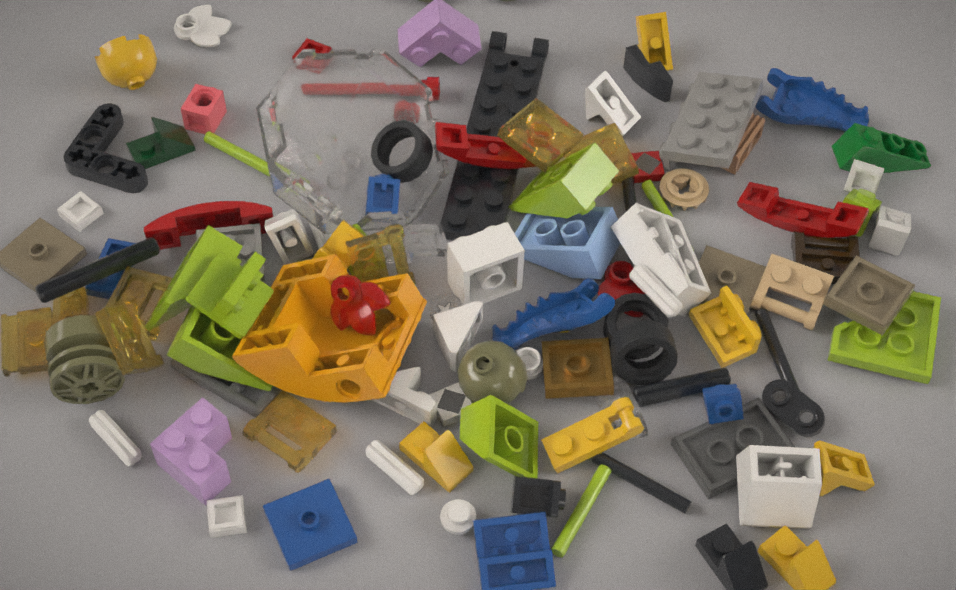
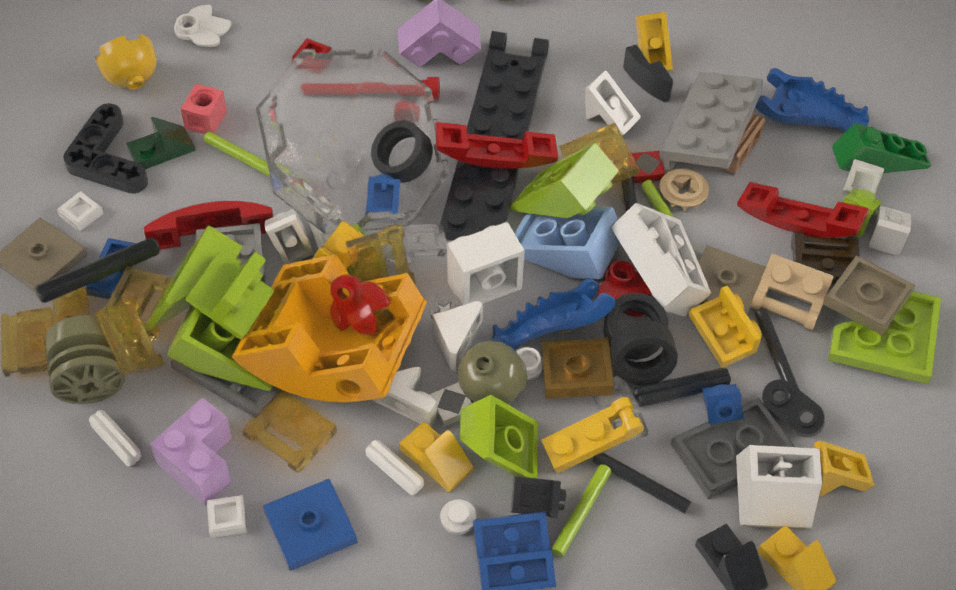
clear yellow plate [497,98,584,173] -> none
white axle [629,264,683,318] -> none

